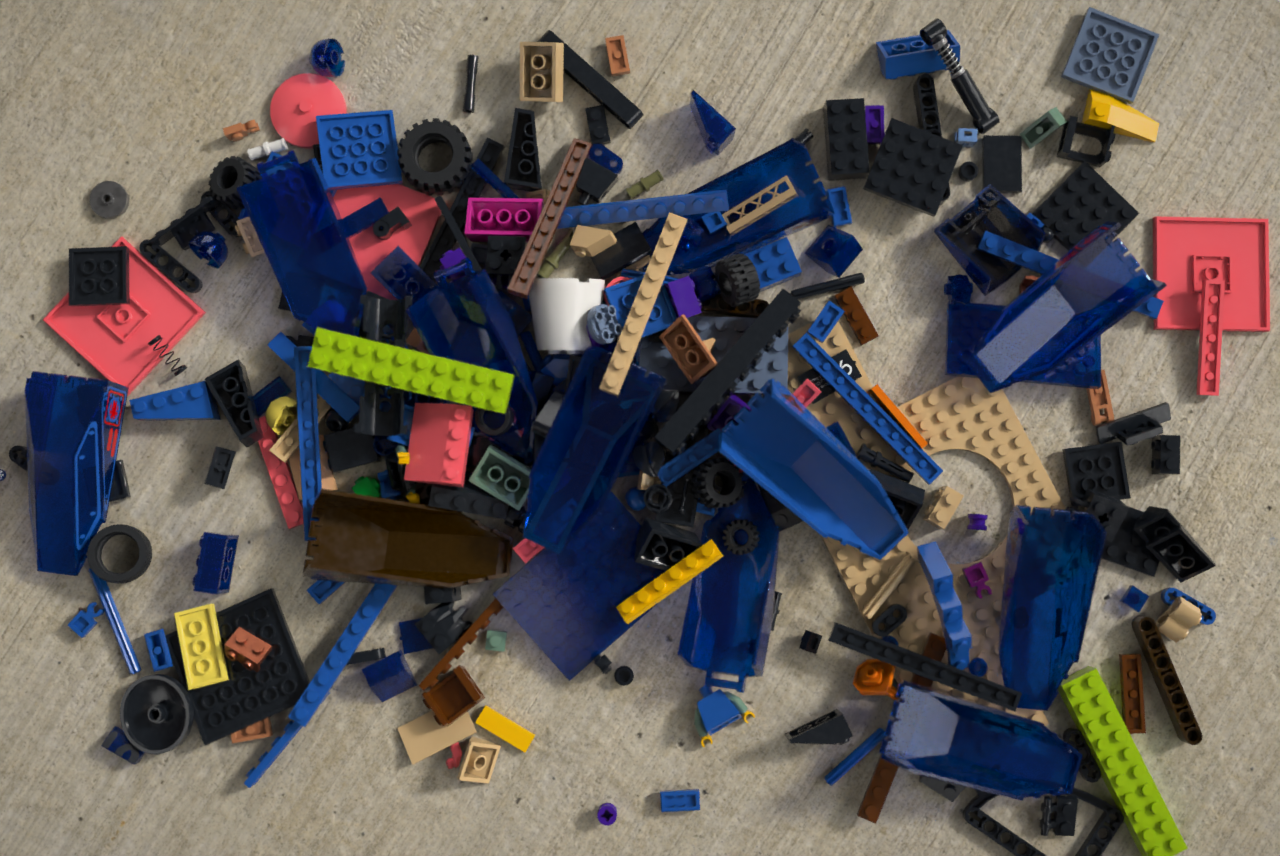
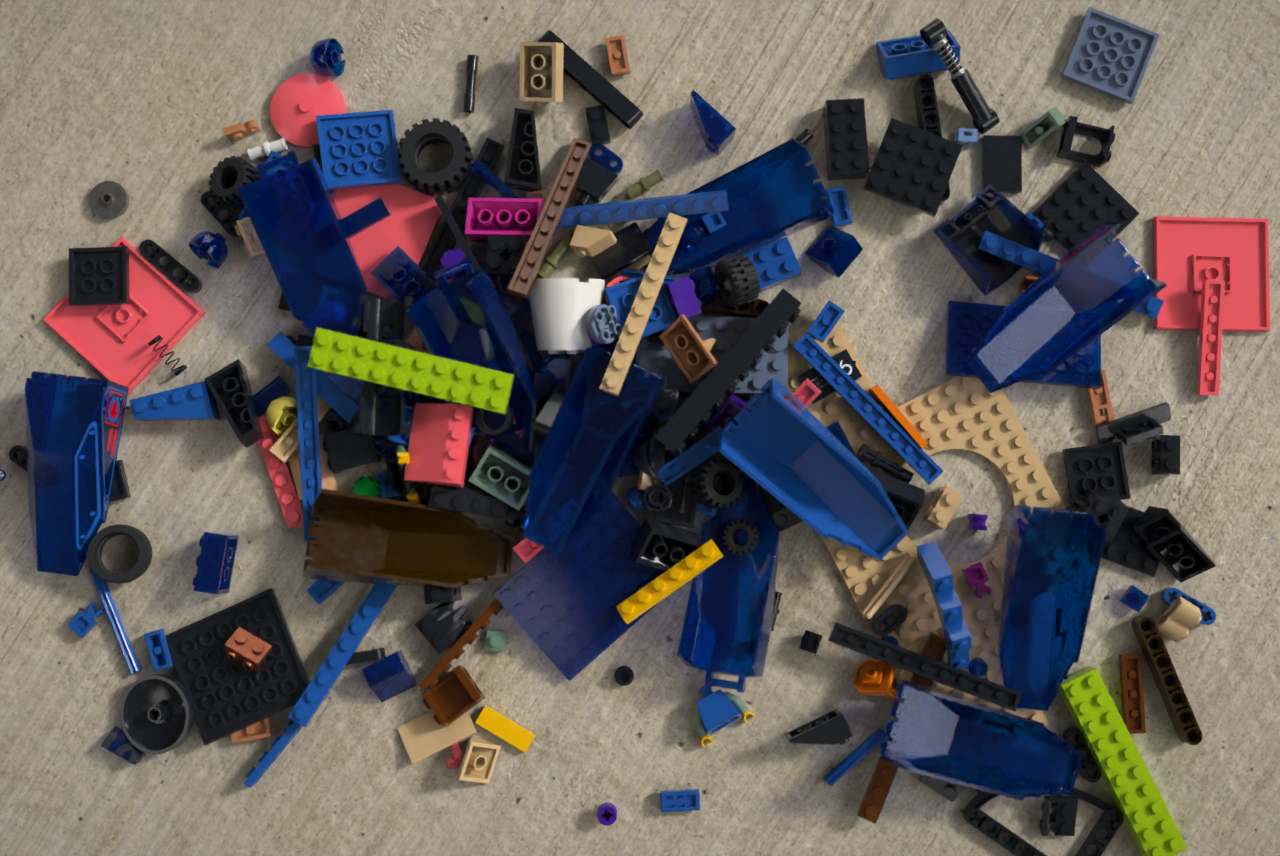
black bracket [151,196,220,250] -> none
light yellow tile [174,604,229,690] -> none
black hinge [204,446,236,489] -> none
black leg [373,207,412,240] -> none
clear blue piece [399,618,433,654] -> none
black plate [593,653,612,674] -> none
tan fence [722,175,798,235] -> none
black axle [791,273,865,300] -> none
reddish brown plate [834,286,879,346] -> none
dark purple plate [865,105,885,145] -> none
clear blue brick [944,274,973,305] -> none
black tile [958,161,979,182] -> none
yellow wedge [1082,89,1159,142] -> none

